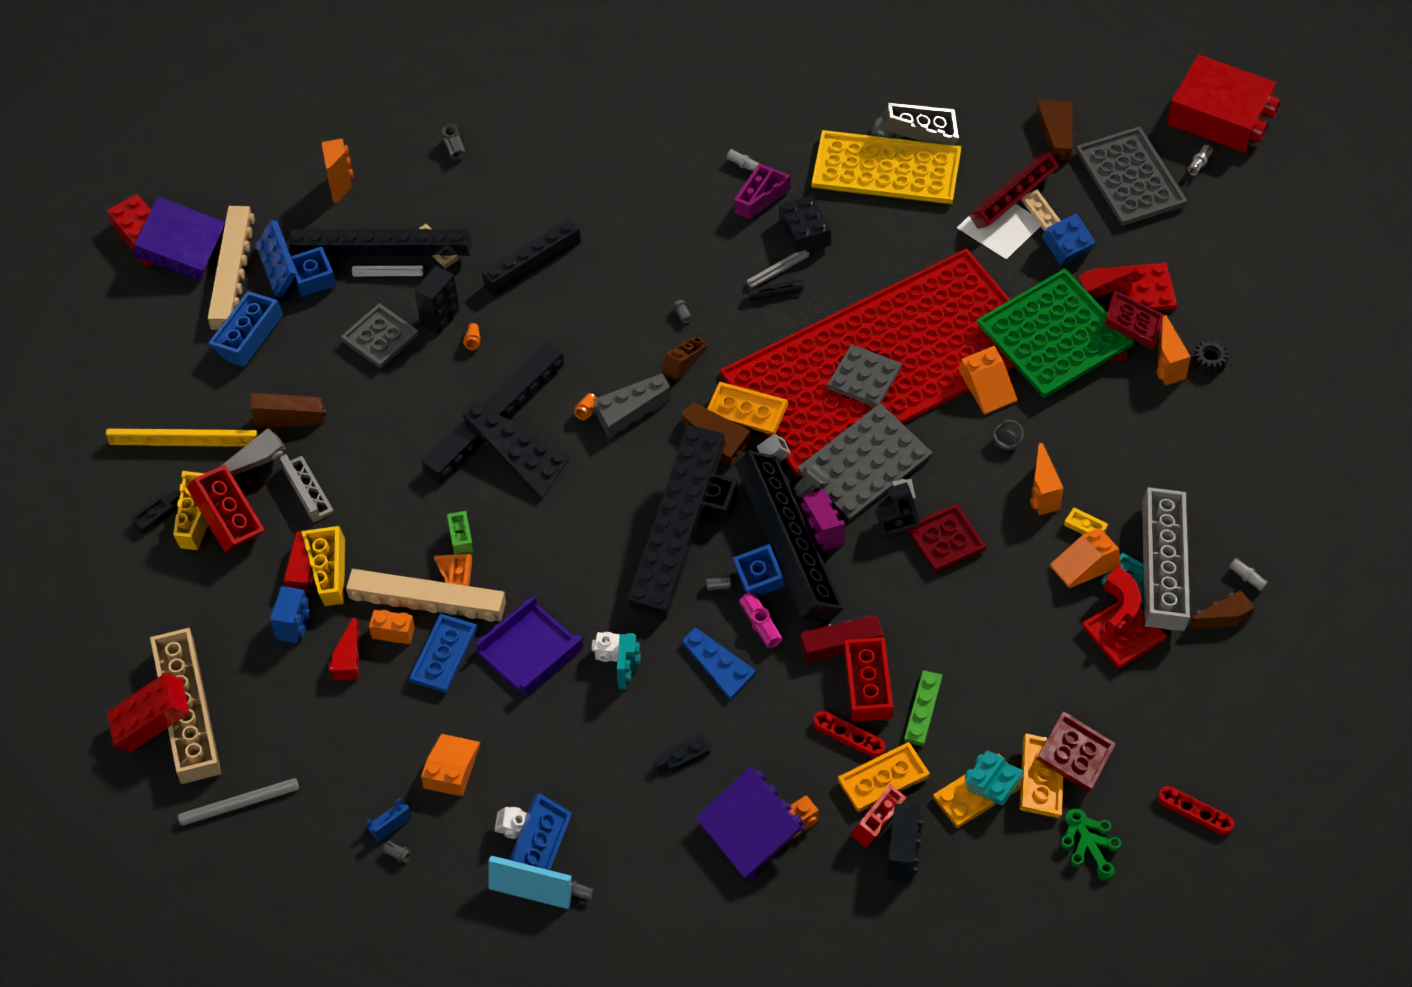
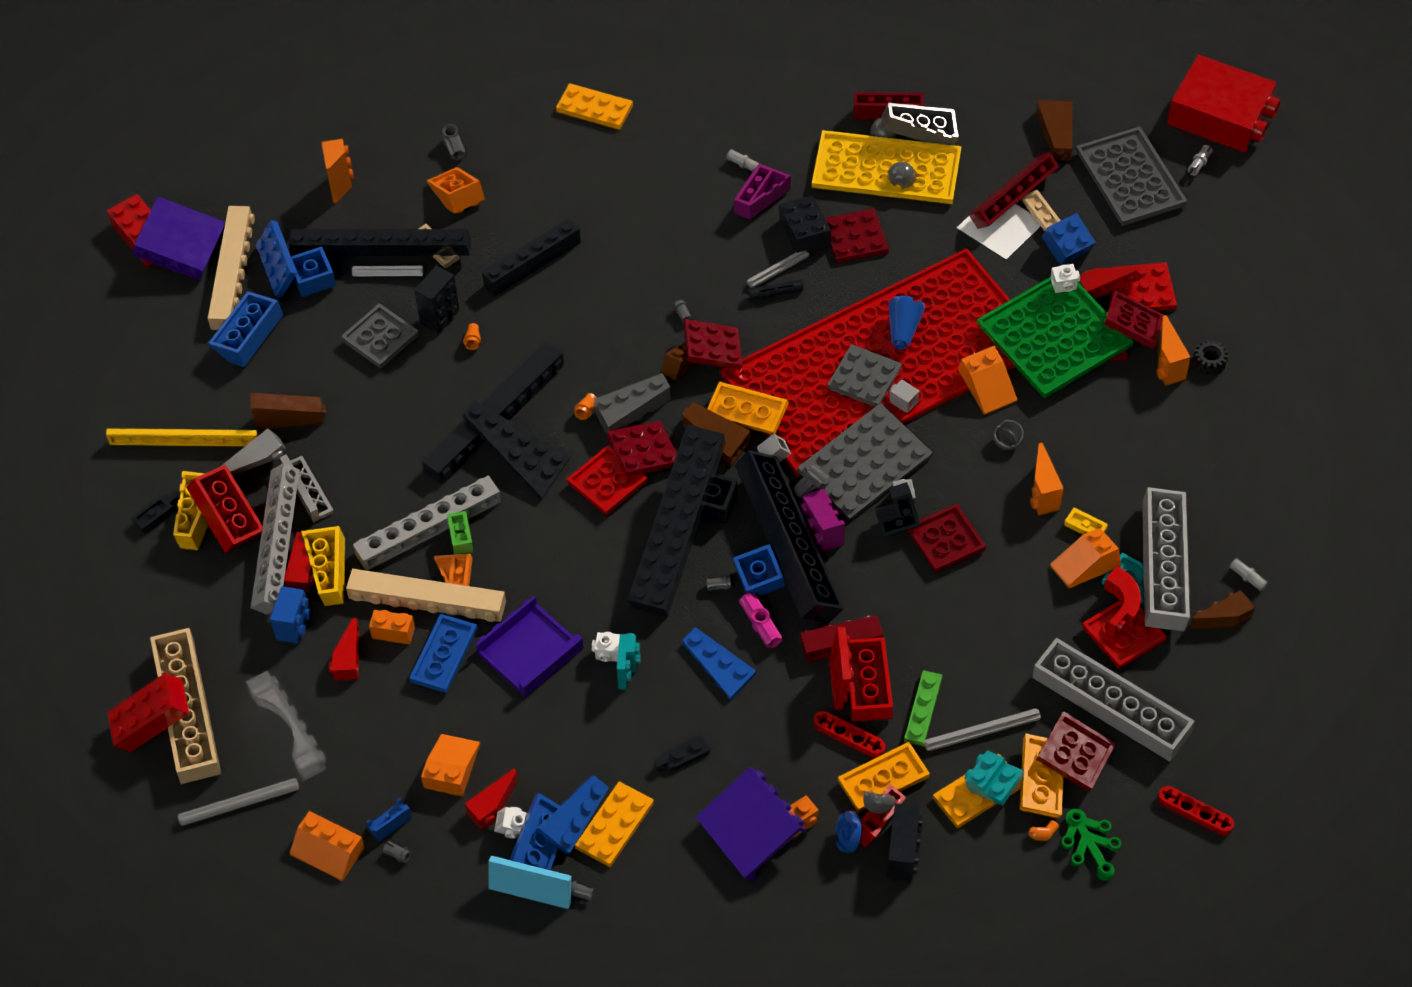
none -> clear arch [246,671,326,781]
none -> light grey brick [251,463,300,614]
none -> orange slope [290,811,365,881]
none -> light grey brick [353,476,501,571]
none -> orange slope [427,167,485,213]
none -> red slope [465,768,518,830]
none -> blue wing [535,775,609,854]
none -> light orange plate [556,83,633,130]
none -> red plate [567,445,648,516]
none -> light orange plate [575,781,654,868]
none -> dark red plate [607,421,677,477]
none -> dark red plate [683,319,743,370]
none -> dark red plate [825,208,889,264]
none -> red plate [829,627,854,710]
none -> blue tile [835,811,861,853]
none -> dark red brick [853,92,924,120]
none -> dark grey hair [863,791,895,814]
none -> dark grey hair [887,162,916,189]
none -> blue cone [888,296,925,350]
none -> light grey brick [889,379,920,413]
none -> light grey axle [924,708,1041,751]
none -> orange arm [1028,820,1059,841]
none -> light grey brick [1032,638,1195,762]
none -> white brick [1050,264,1080,293]

